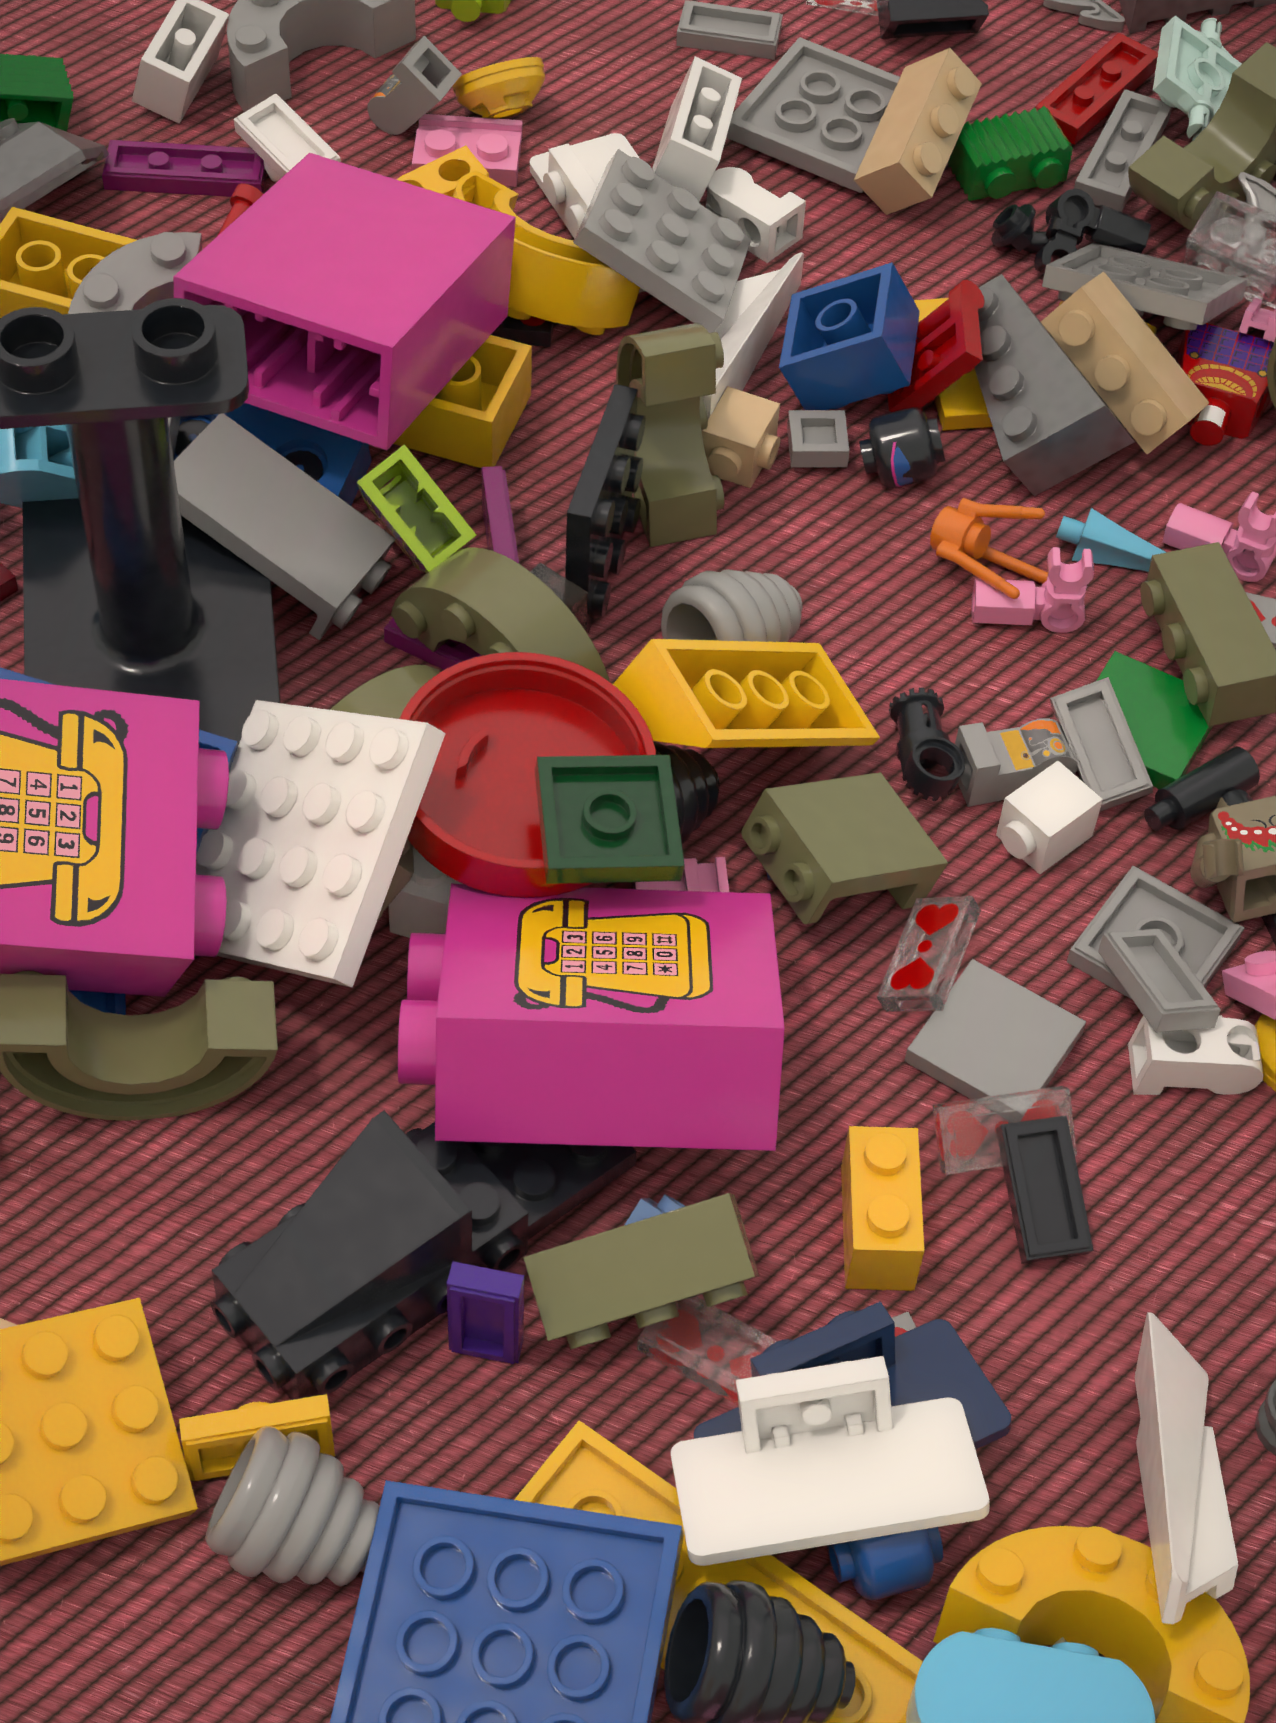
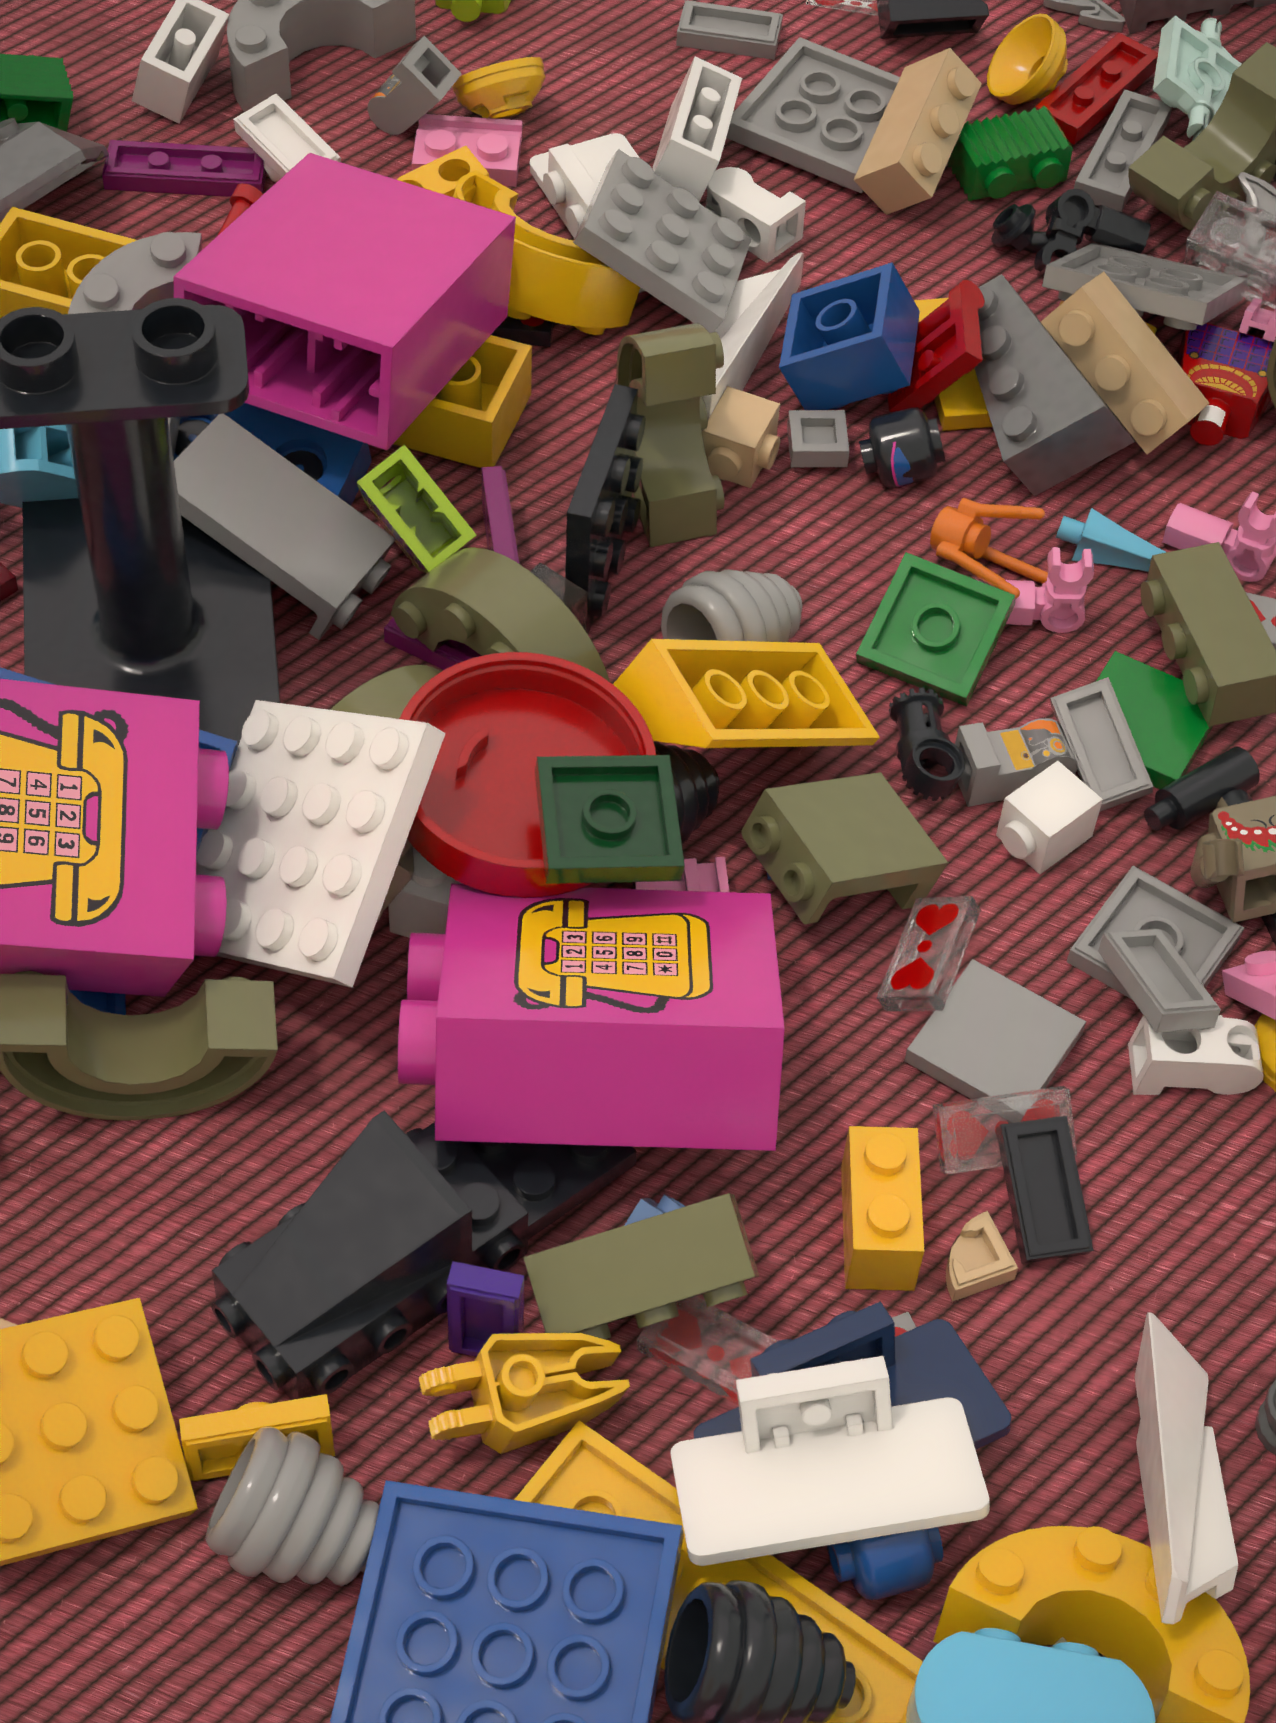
none -> yellow hinge [419,1333,630,1454]
none -> green tile [856,552,1015,707]
none -> tan tile [946,1211,1018,1302]
none -> yellow piece [987,14,1068,105]

